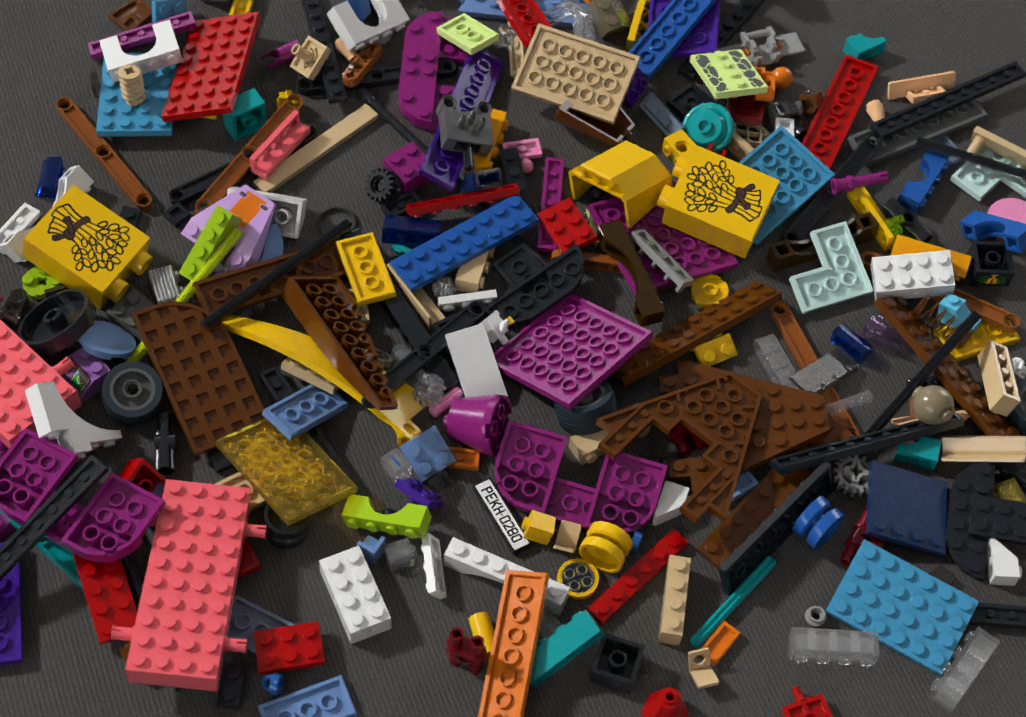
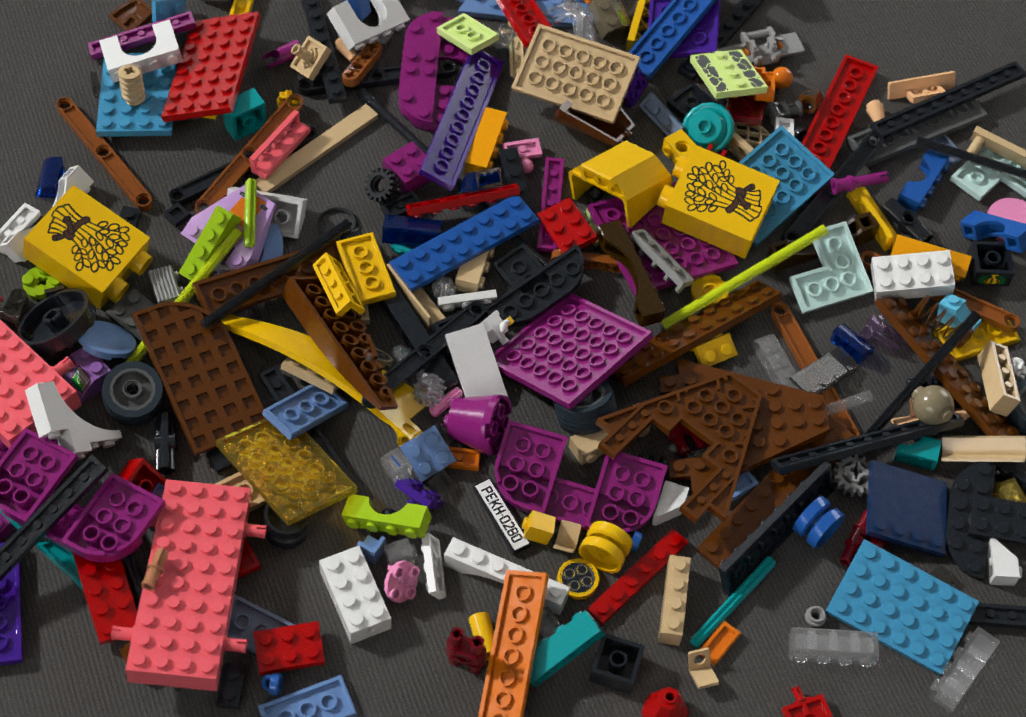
dark grey piece [436,95,493,172] -> none
teal arch [843,33,887,61] -> none
clear neon green tile [884,214,905,237] -> none
none -> nougat axle [141,548,169,591]
none -> lime axle [243,178,257,249]
none -> yellow fence [312,252,365,317]
none -> bright pink plate [384,560,420,603]
none -> neon yellow axle [661,224,829,330]

